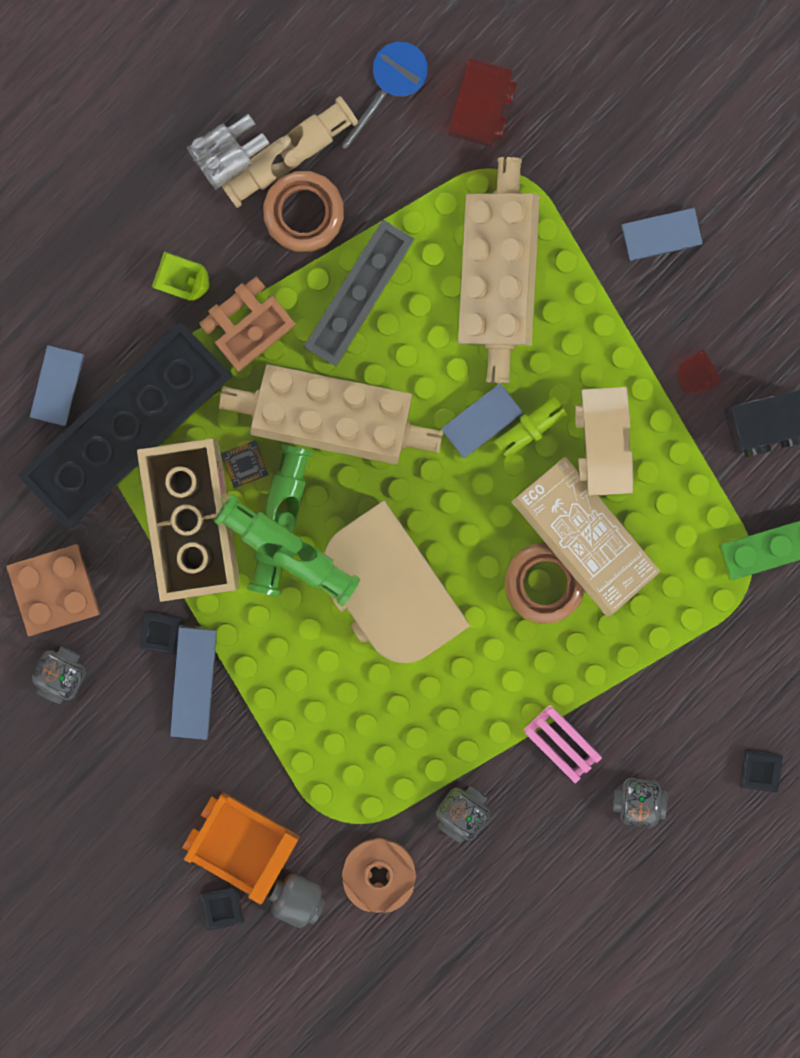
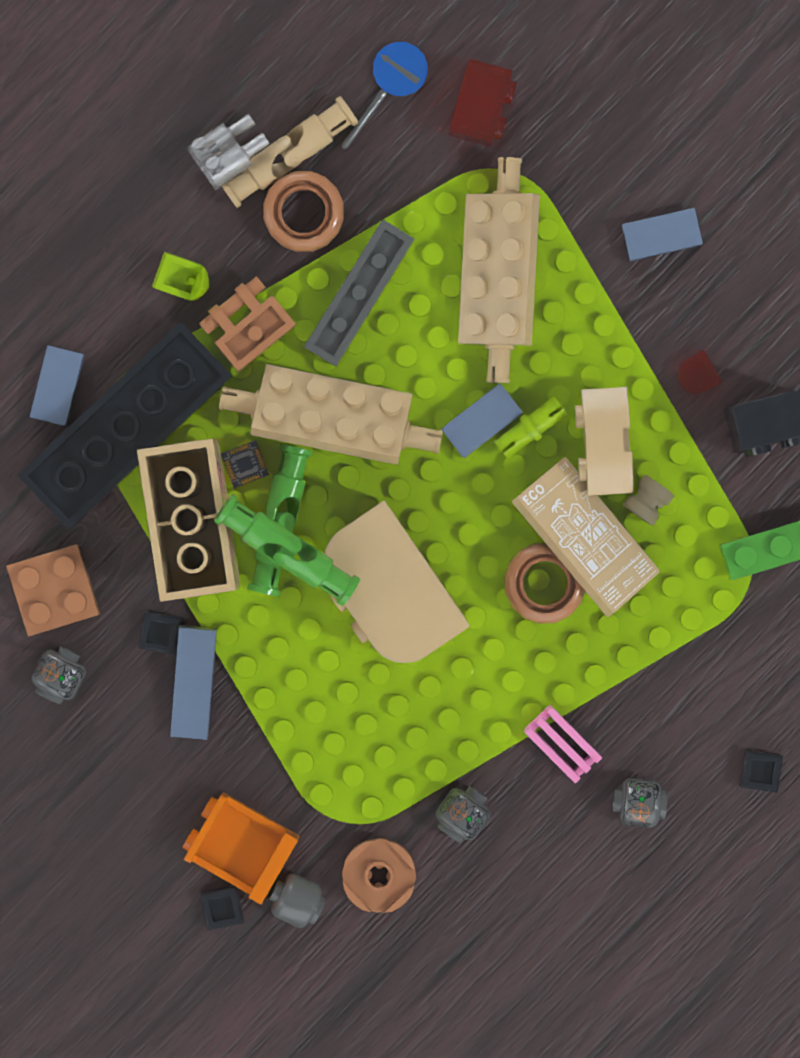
none -> dark tan wheel [623,474,675,526]

